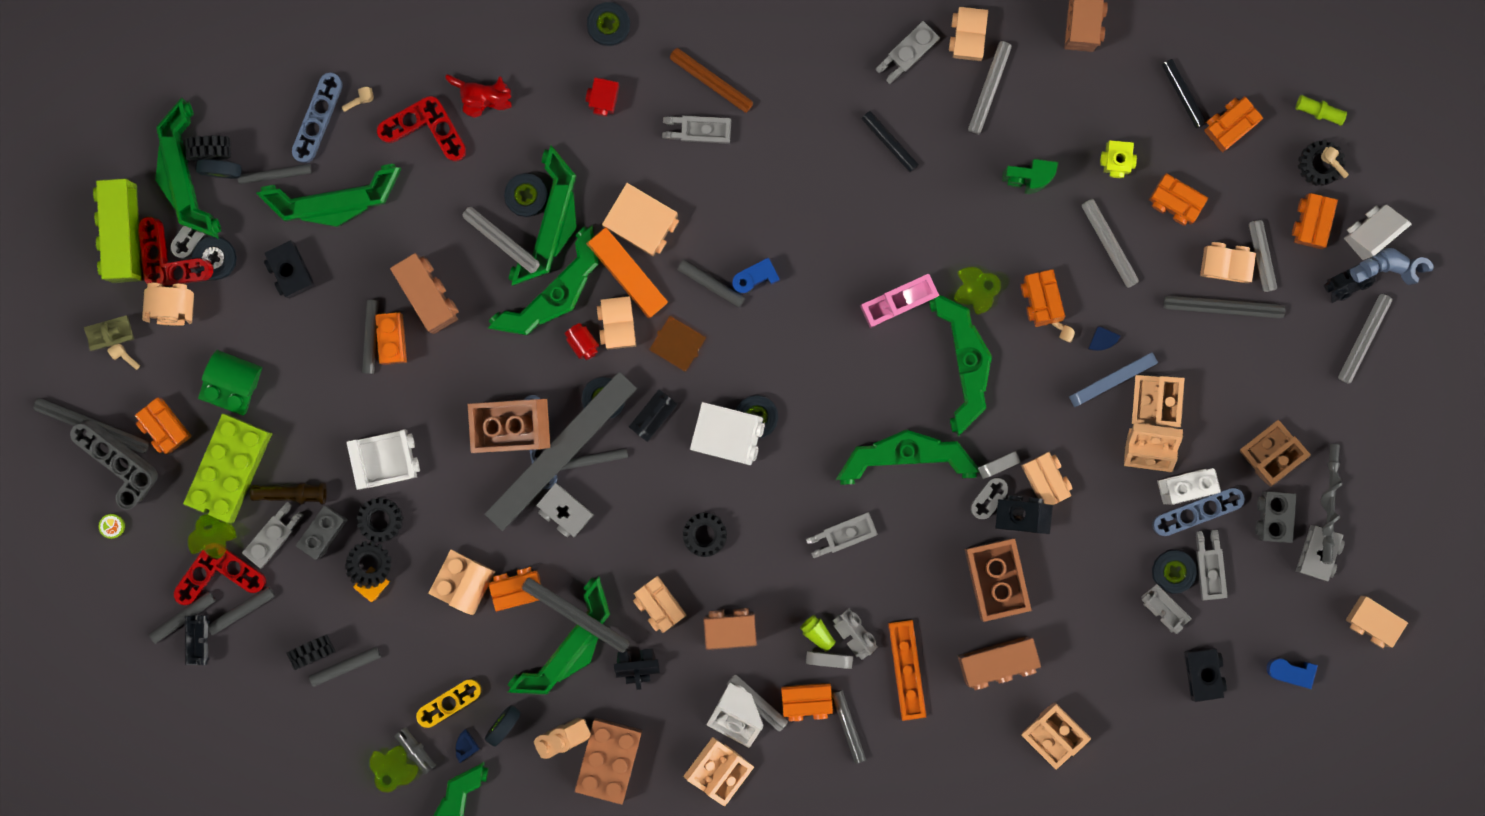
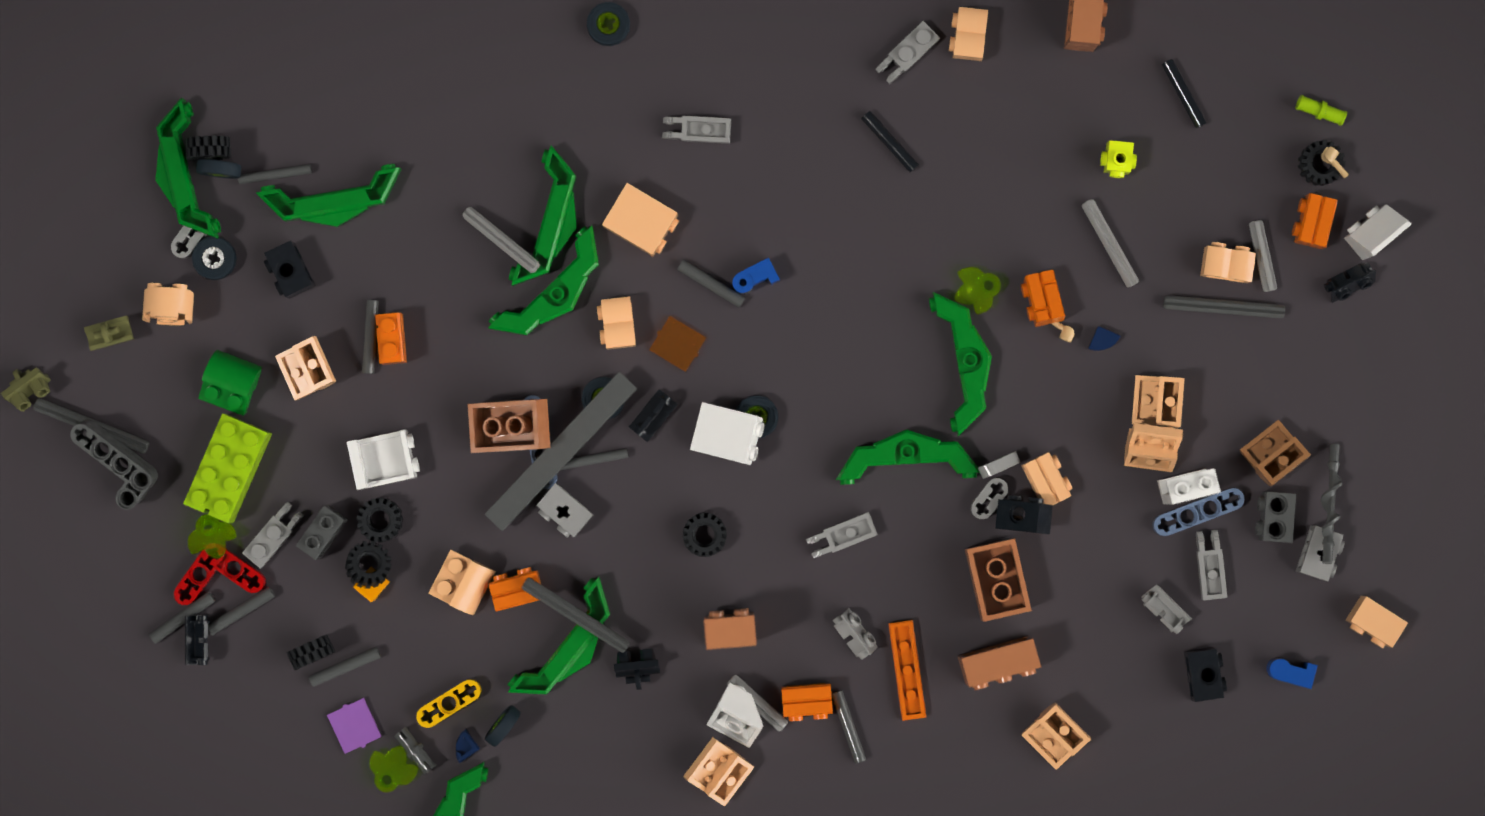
lime piece [93,179,142,283] -> none
tile [99,514,125,539] -> none
tan hand [107,344,140,370] -> none
orange brick [135,397,192,454] -> none
red beam [138,217,214,287] -> none
dark brown pin [250,482,327,505] -> none
sand blue beam [292,73,343,163] -> none
tan hand [342,87,374,112] -> none
red beam [377,96,466,162] -> none
nougat brick [390,253,459,335] -> none
red animal [445,74,512,117] -> none
black bush [504,173,548,217] -> none
light nougat brick [534,718,591,759] -> none
red brick [565,323,599,360] -> none
nougat brick [575,718,643,805] -> none
red brick [585,77,619,117] -> none
orange tile [586,227,668,319] -> none
light nougat brick [633,576,687,633] -> none
dark orange axle [670,48,753,113] -> none
lime cone [800,615,836,652] -> none
light grey beam [806,651,853,669] -> none
bright pink slope [860,274,939,328] -> none
light grey axle [968,41,1012,134] -> none
green brick [1002,159,1058,194] -> none
sand blue beam [1069,352,1158,407] -> none
orange brick [1149,173,1208,226] -> none
black bush [1152,550,1197,594] -> none
orange brick [1204,96,1263,152] -> none
light grey axle [1338,294,1392,384] -> none
sand blue piece [1350,248,1434,285] -> none
none -> olive hips [1,367,51,412]
none -> light nougat brick [275,336,336,400]
none -> medium lavender piece [327,698,382,754]

